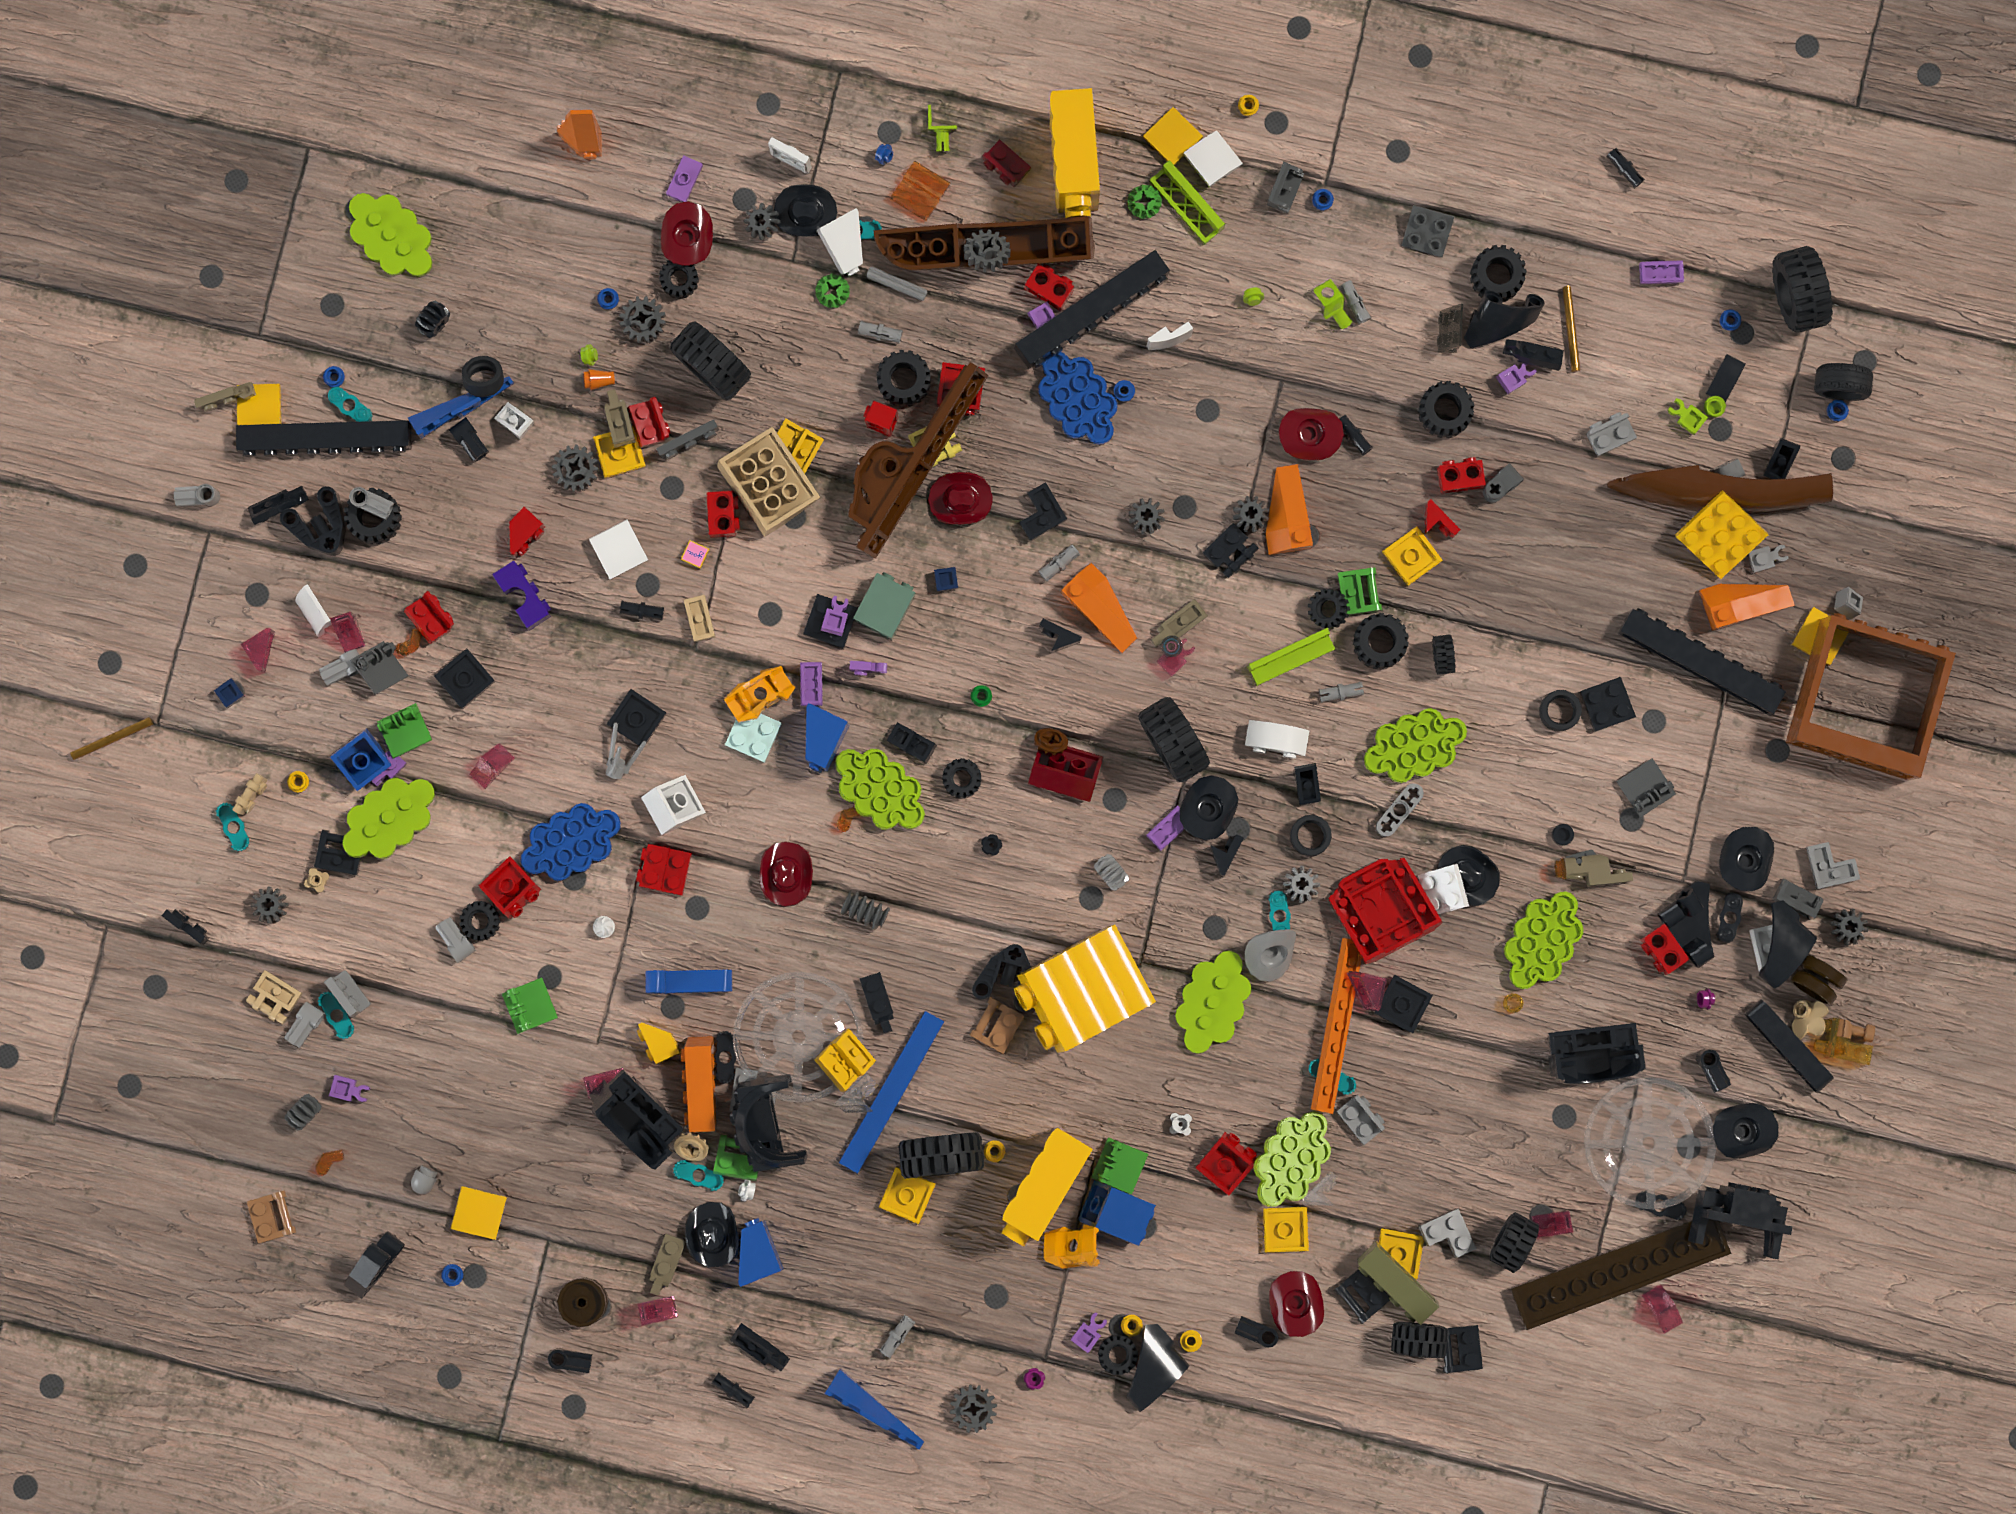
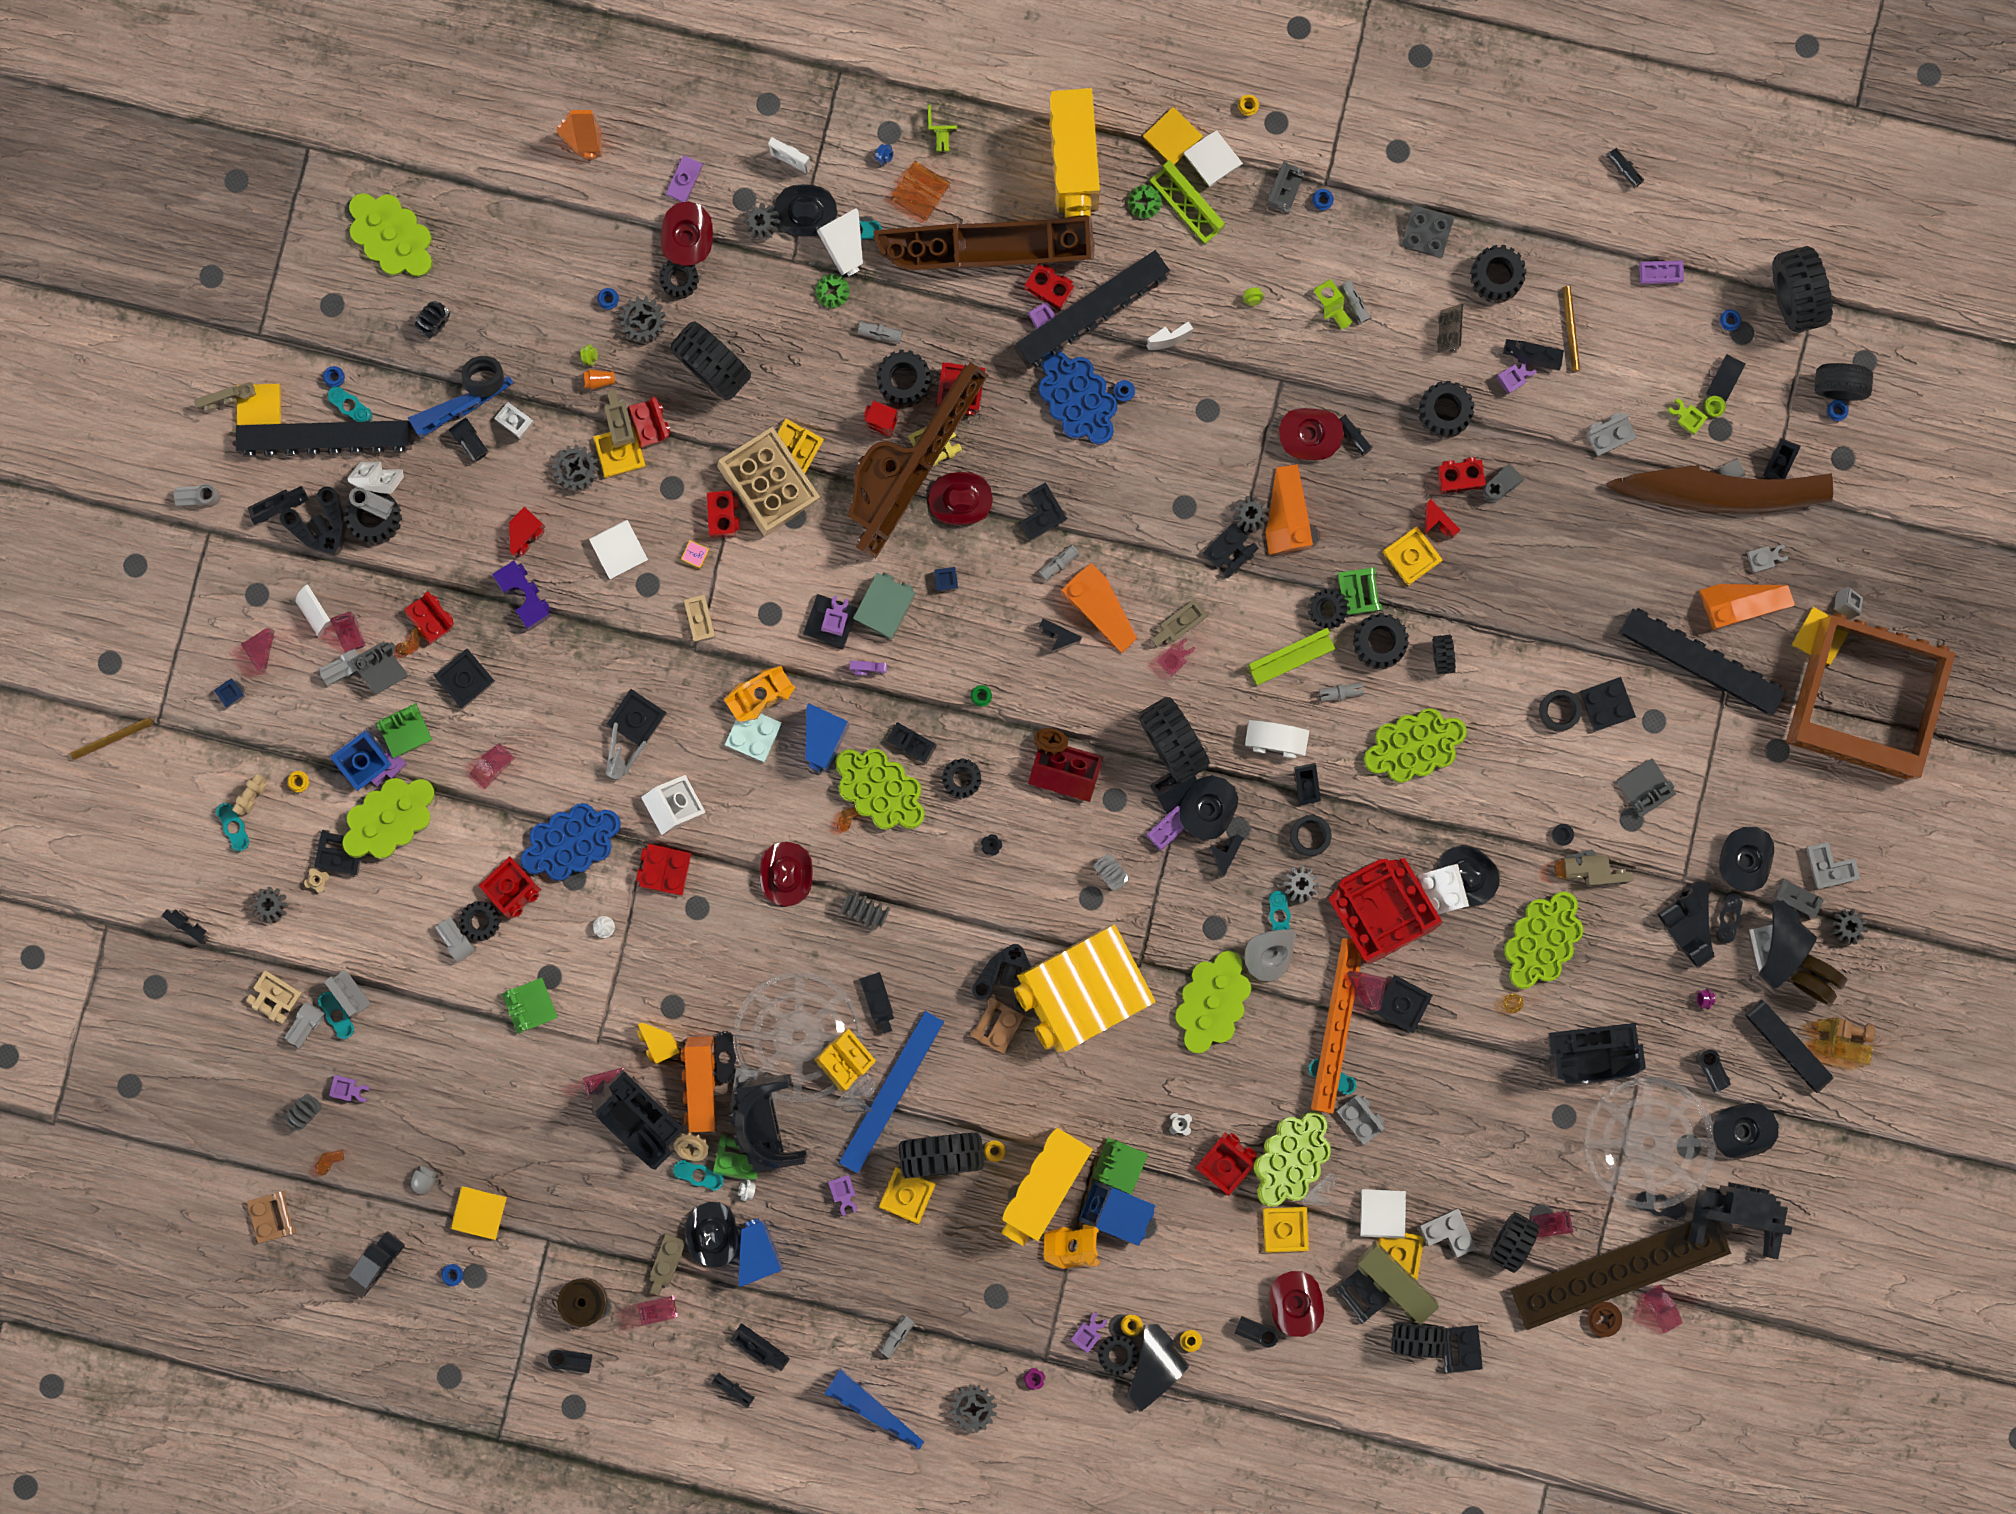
black pin [619,600,664,621] -> none
blue beam [645,970,733,994] -> none
dark grey plate [656,419,719,460] -> none
medium lavender plate [800,662,823,706] -> none
light grey axle [867,267,927,301] -> none
dark grey gear [964,230,1011,273] -> none
dark red bracket [982,139,1031,187] -> none
dark grey gear [1129,498,1165,535] -> none
clear smoke tile [1161,635,1183,657] -> none
light grey beam [1376,784,1424,837] -> none
black panel [1464,291,1545,348] -> none
red brick [1640,924,1690,975] -> none
yellow plate [1675,490,1768,579] -> none
tan plate [1792,1000,1829,1040] -> none
none -> white slope [348,462,404,494]
none -> medium lavender plate [828,1175,857,1216]
none -> black panel [1149,773,1197,813]
none -> white slope [1360,1189,1406,1238]
none -> reddish brown gear [1587,1302,1622,1337]

